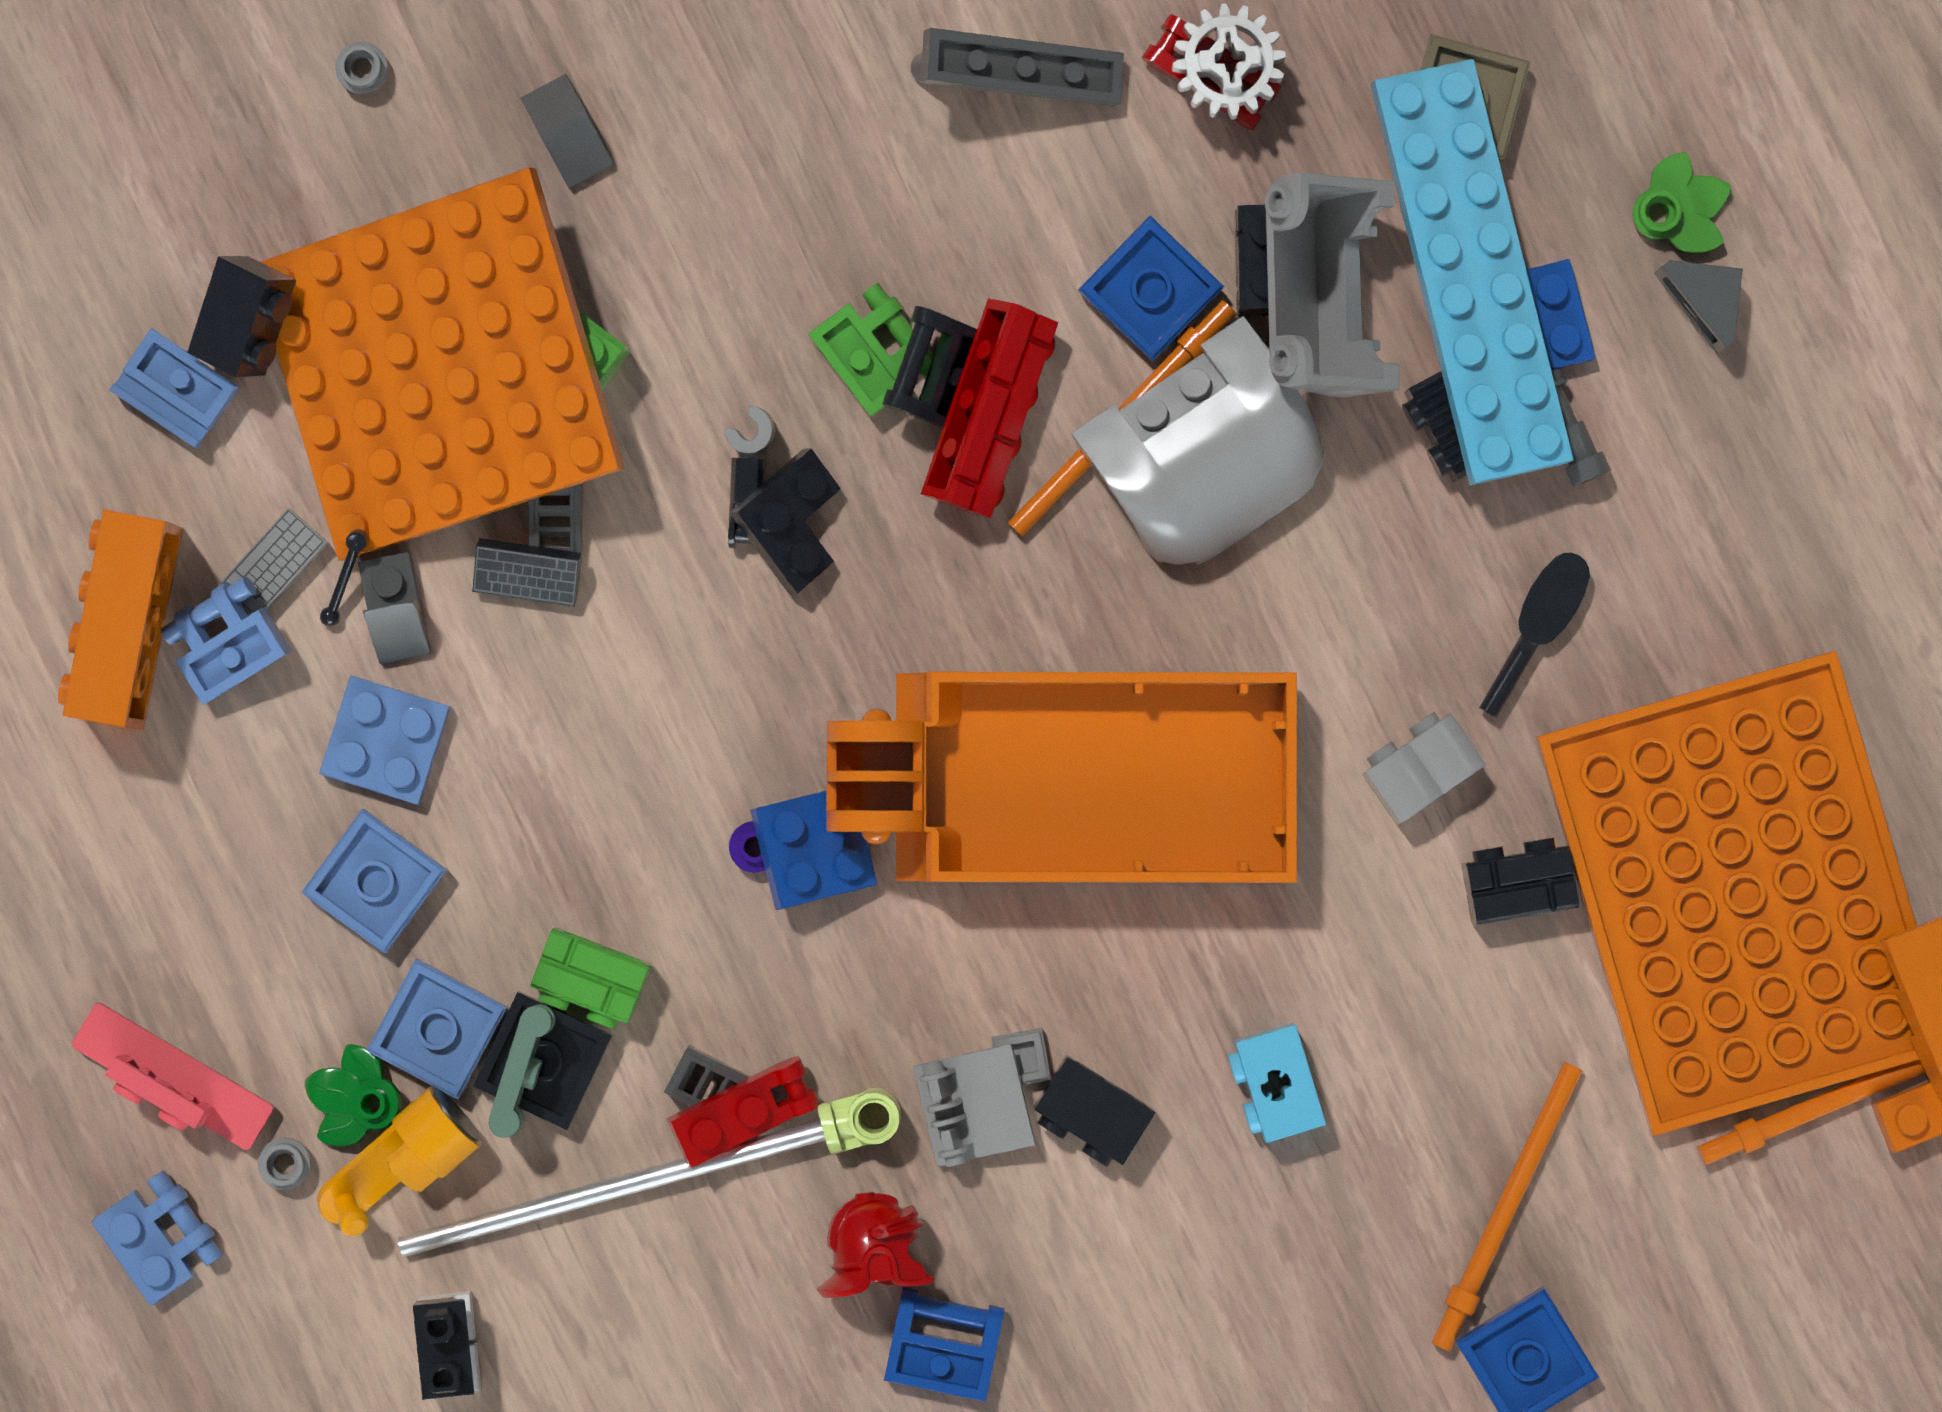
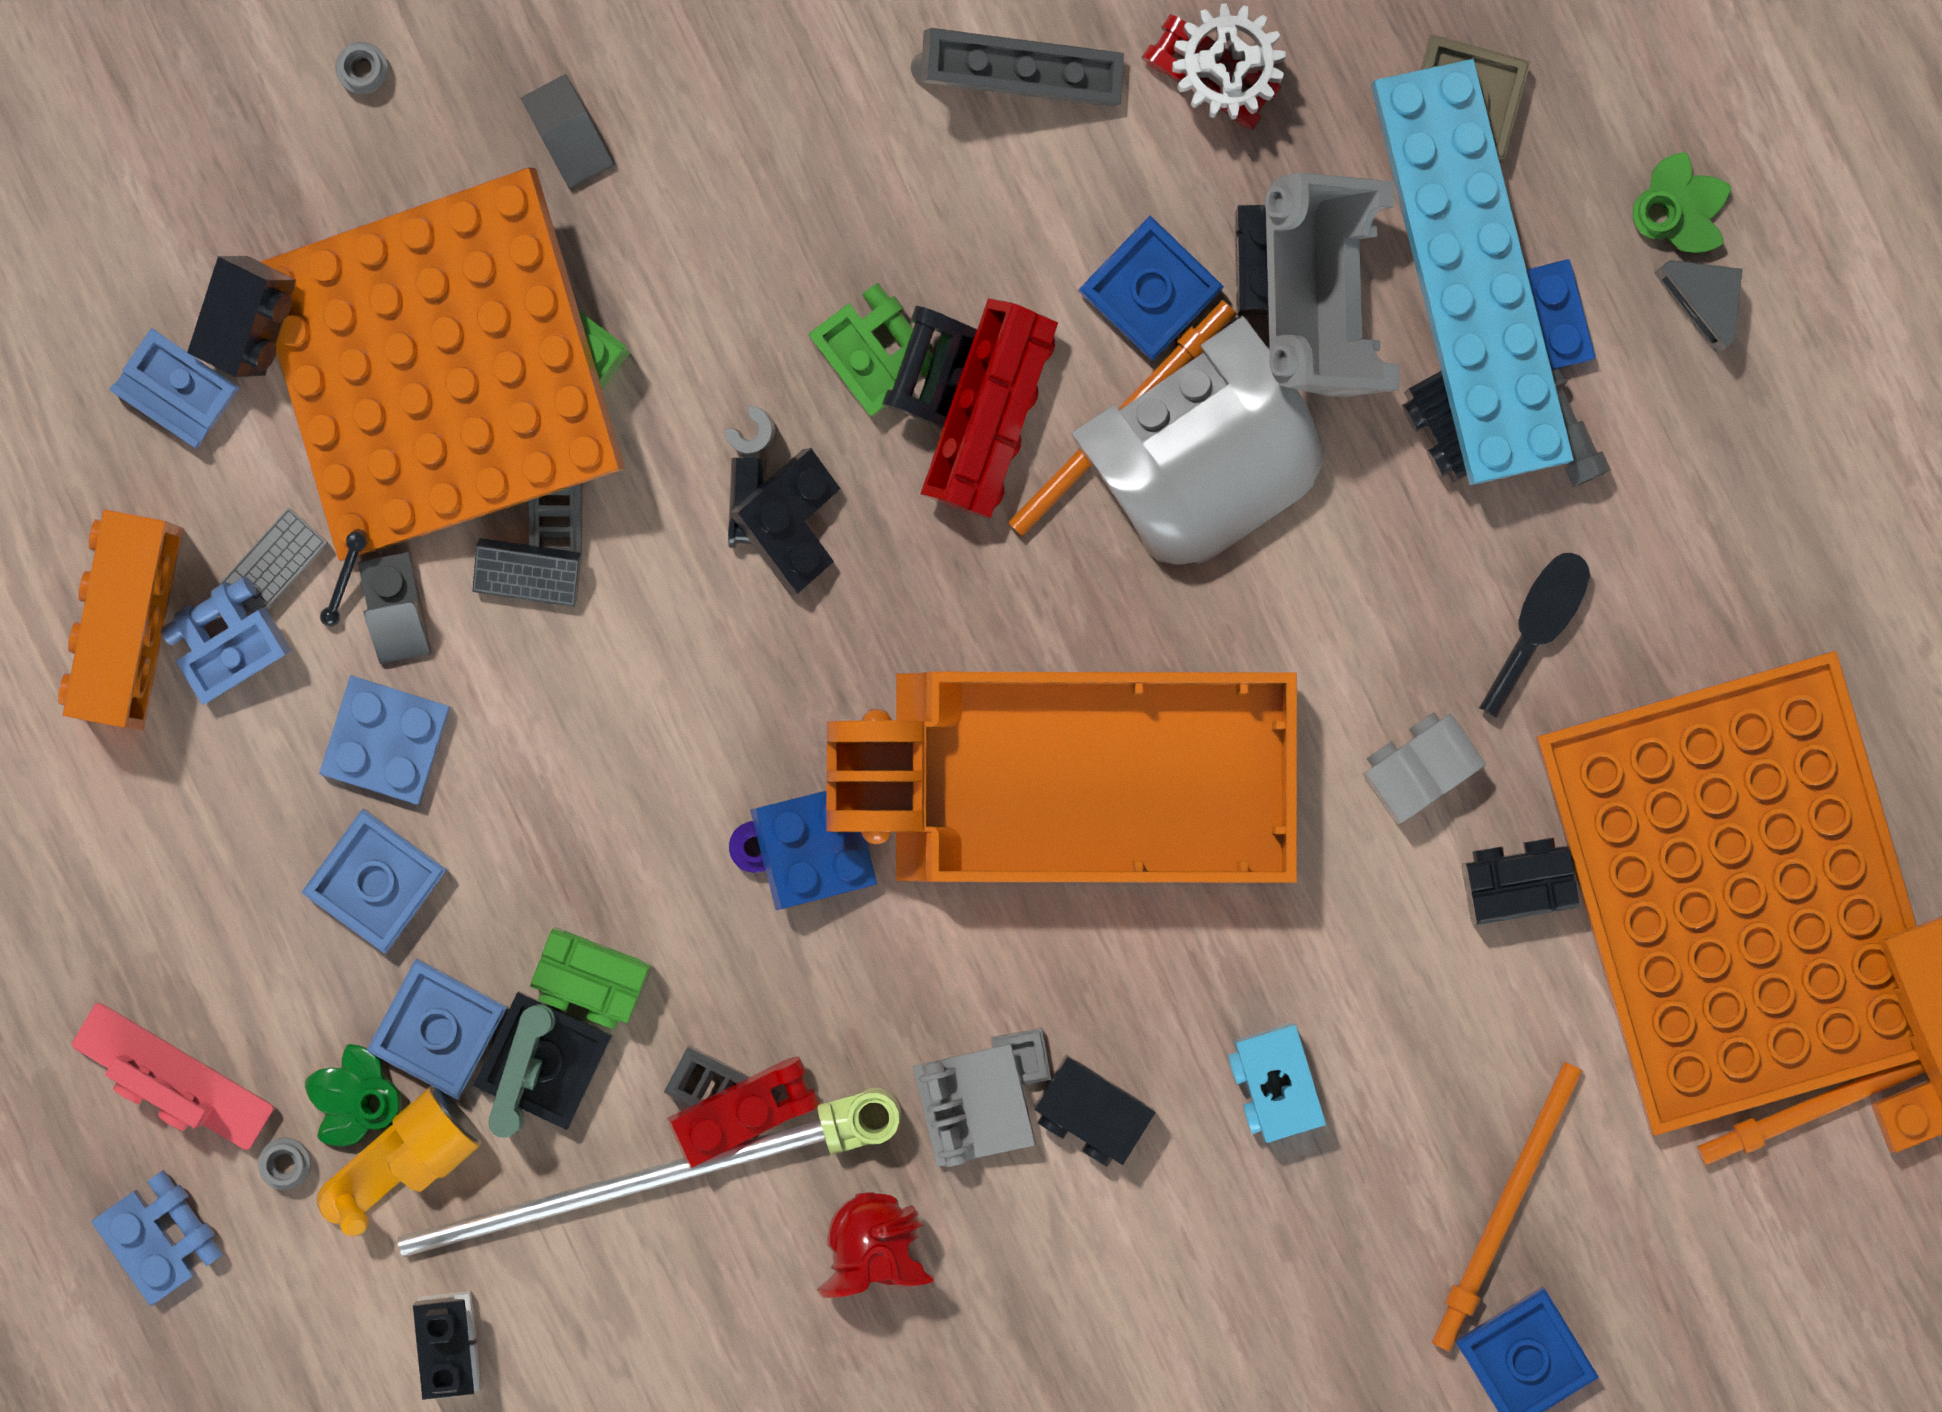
blue plate [884,1287,1005,1402] -> none

